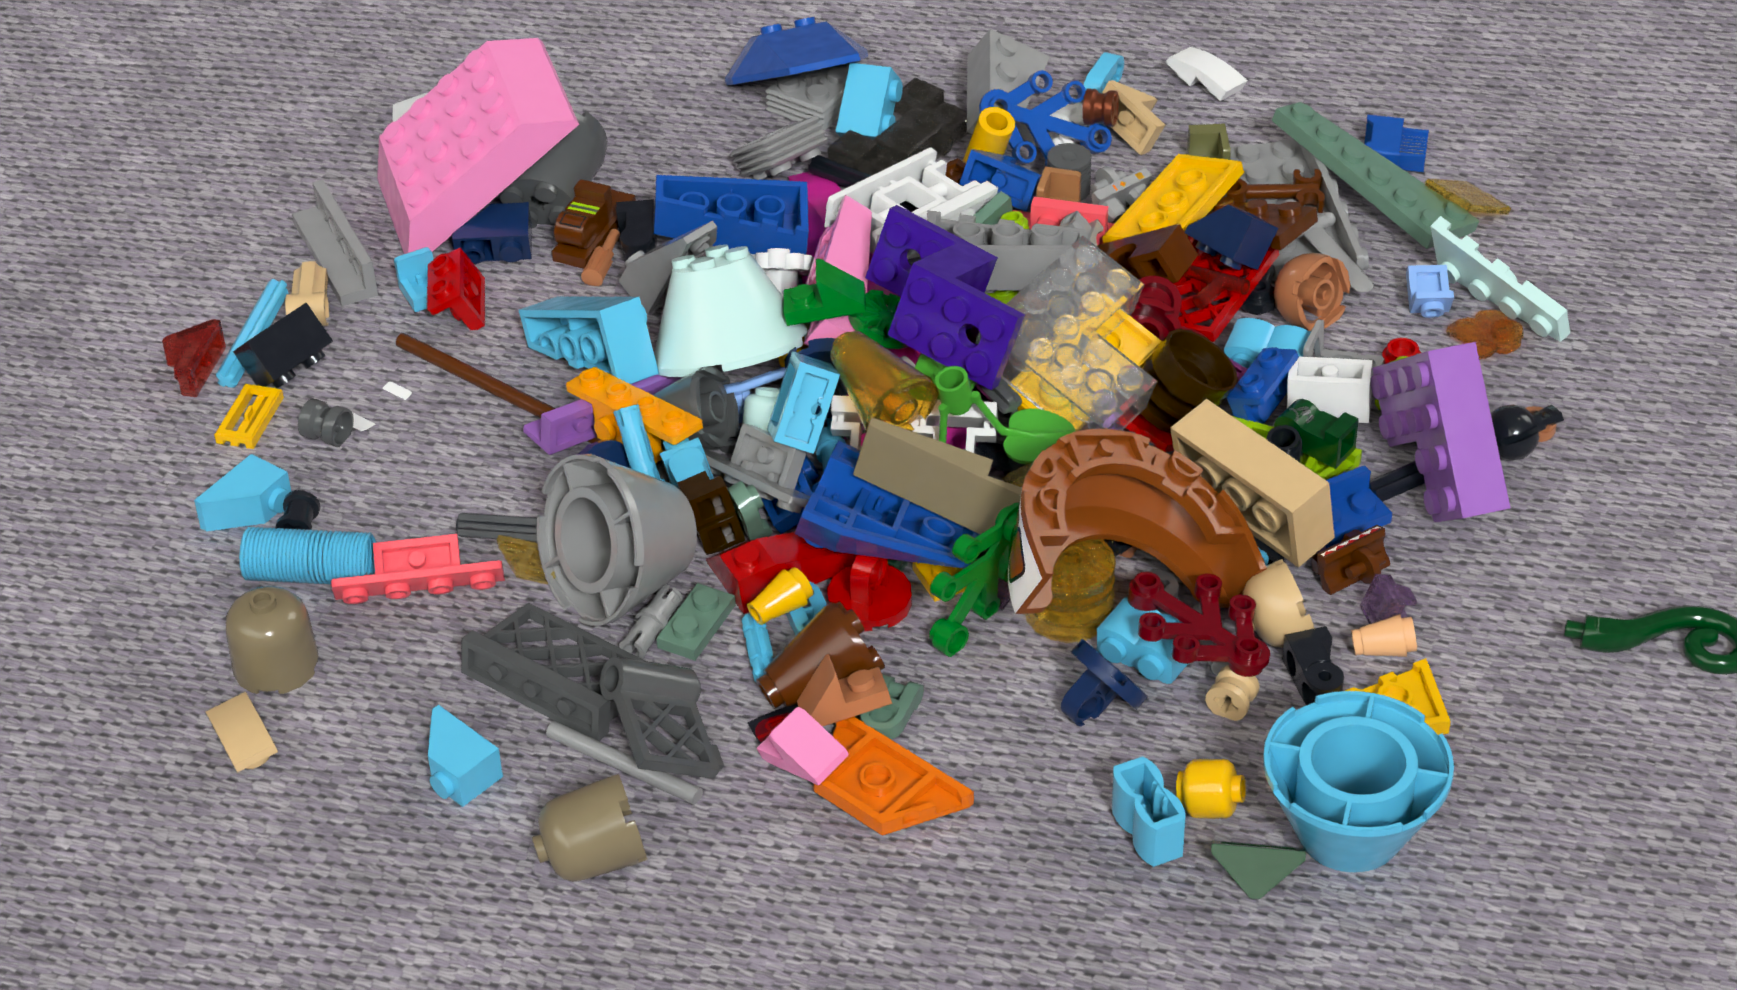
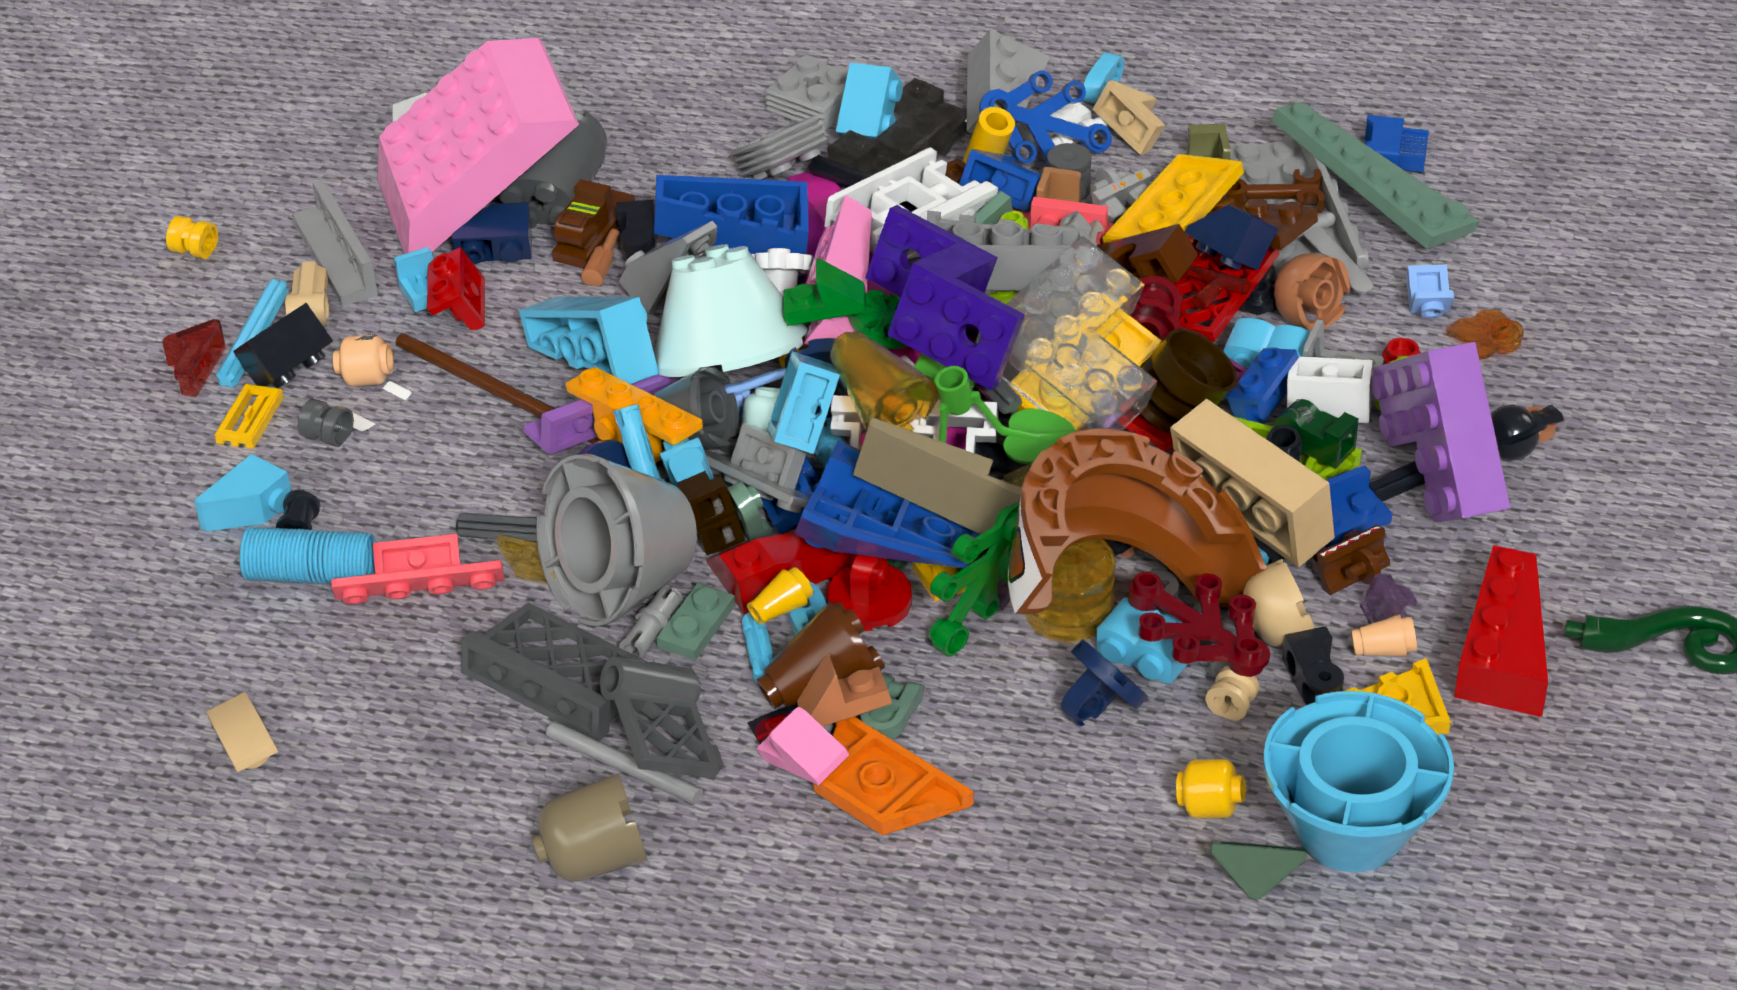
dark tan cylinder [226,586,319,694] -> none
medium azure slope [428,705,503,807] -> none
blue wedge [725,17,868,85] -> none
copper wheel [1082,88,1119,127] -> none
medium azure brick [1112,756,1186,867] -> none
white slope [1166,47,1247,101] -> none
clear yellow piece [1425,178,1511,214] -> none
light aqua wing [1430,216,1570,342] -> none
none -> yellow wheel [166,215,218,259]
none -> light nougat head [333,334,394,387]
none -> red wedge [1454,545,1548,717]

